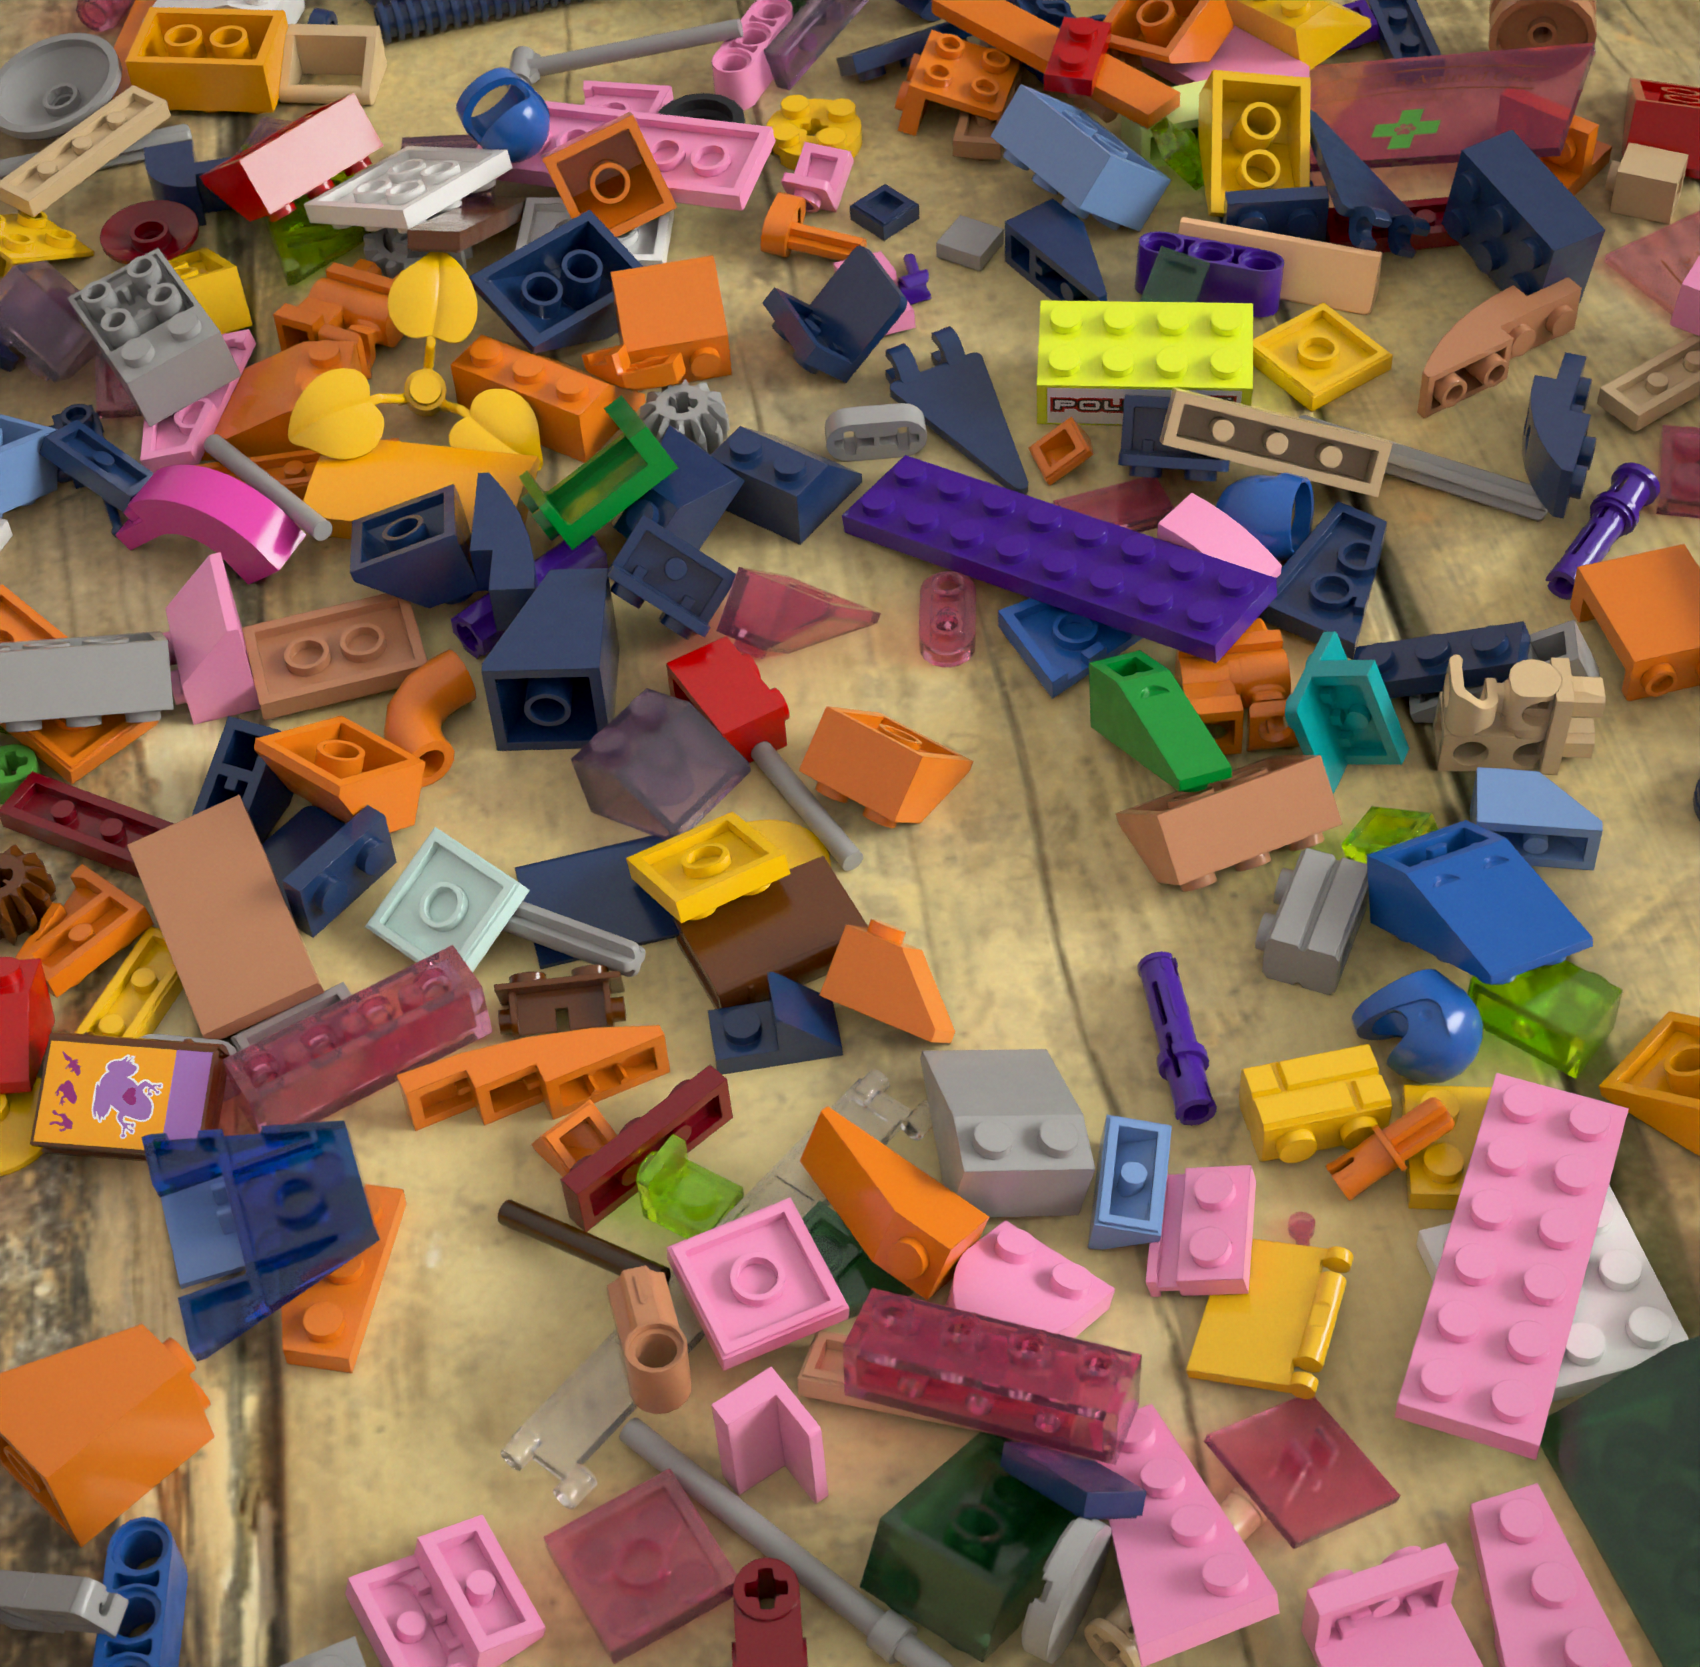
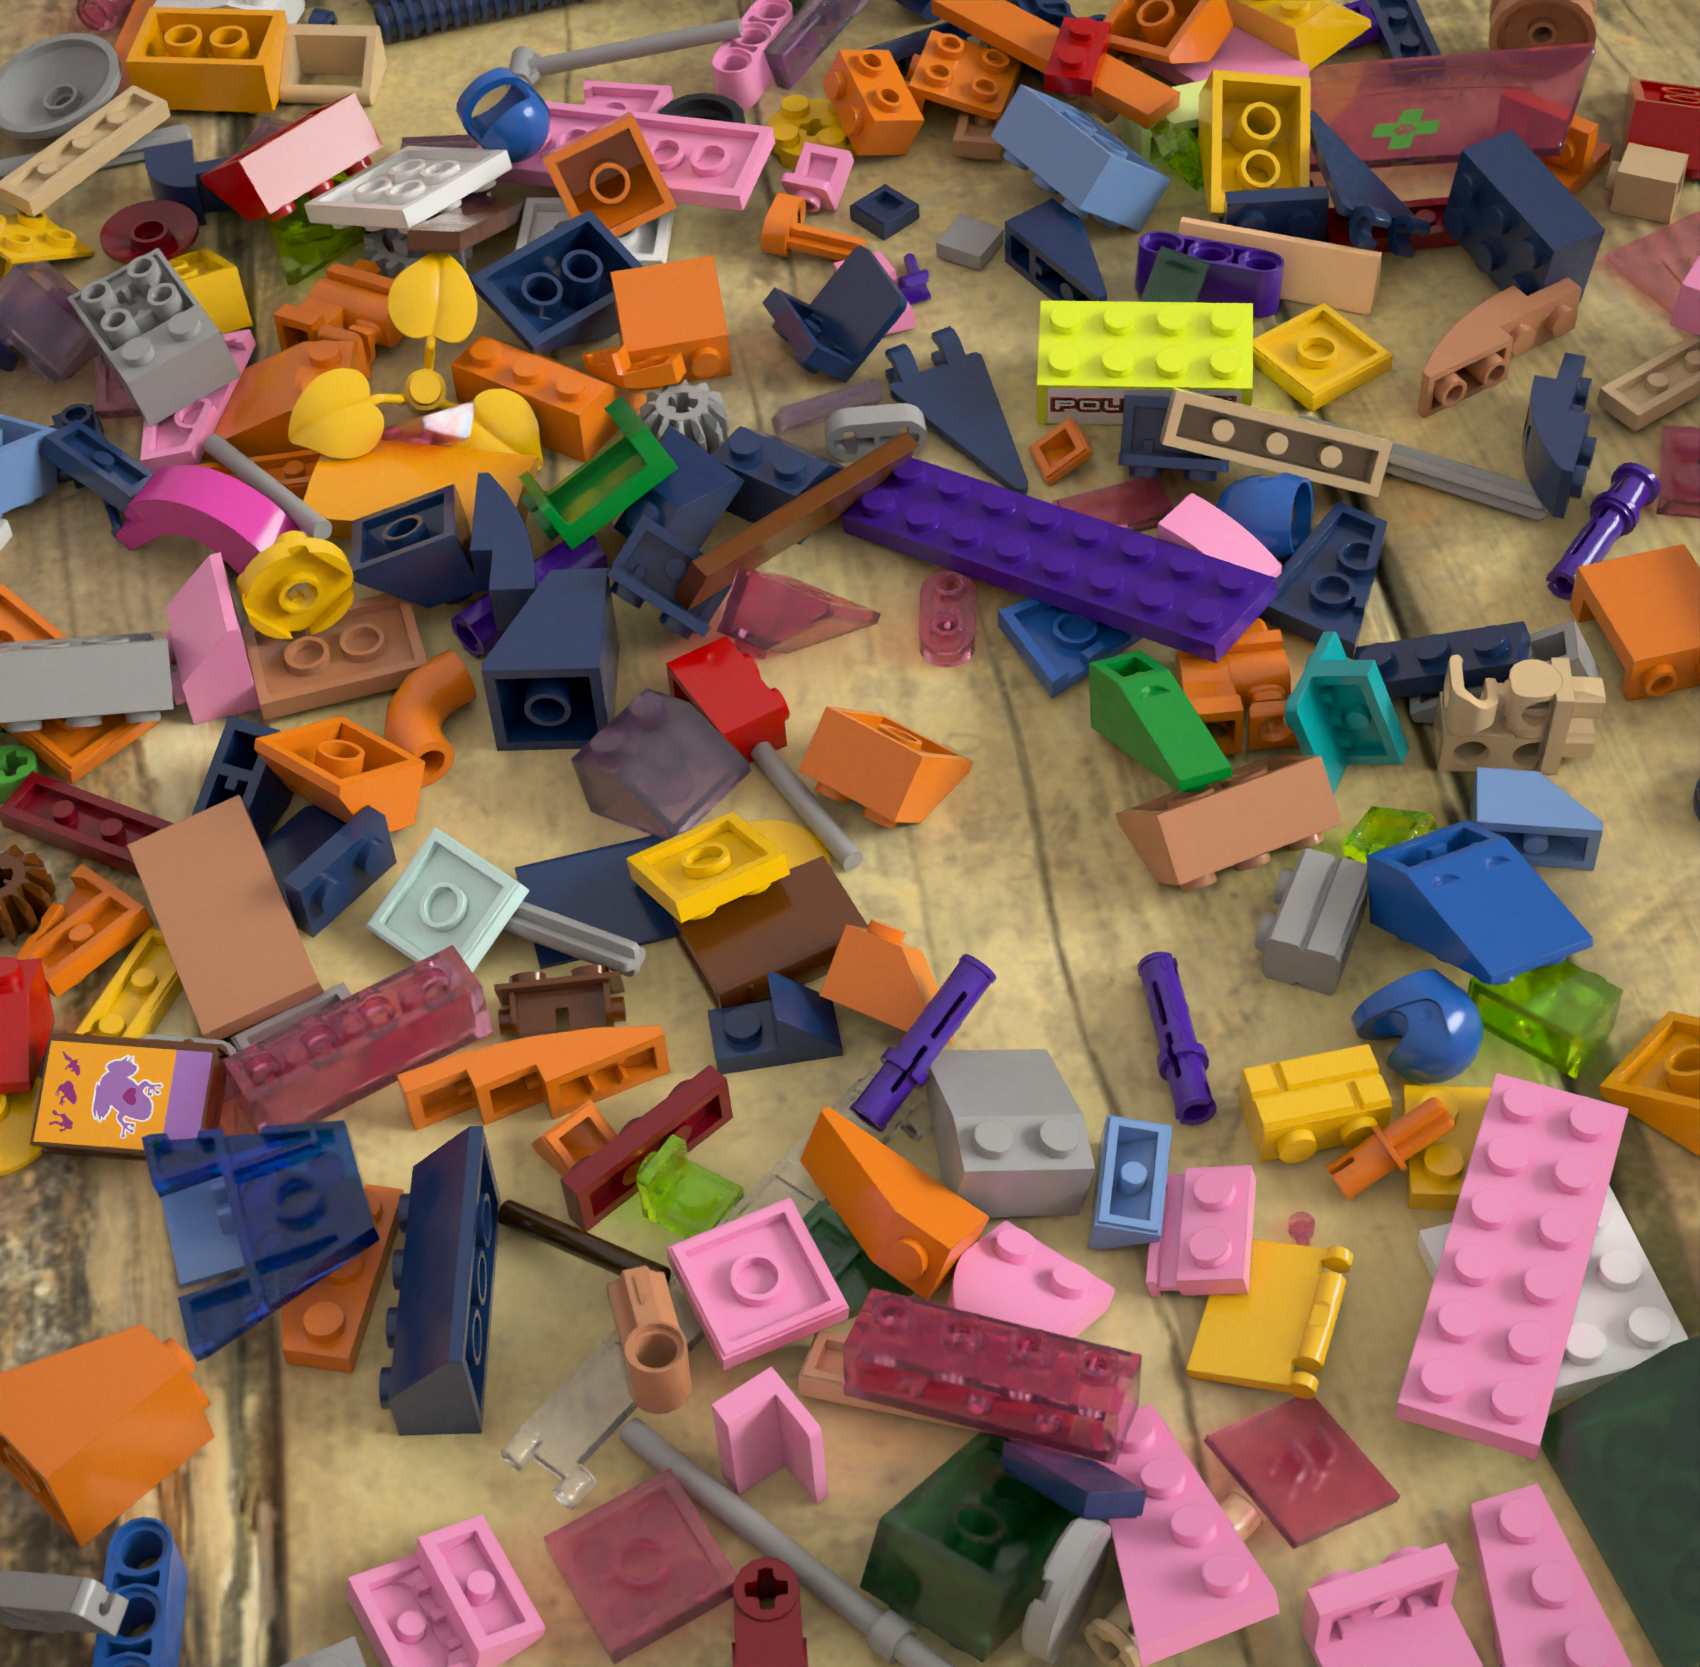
none -> yellow plate [236,531,355,639]
none -> dark blue slope [379,1126,501,1436]
none -> slope [380,401,475,446]
none -> reddish brown tile [674,432,920,611]
none -> tile [771,378,885,437]
none -> orange brick [822,50,924,156]
none -> dark purple pin [849,954,997,1133]

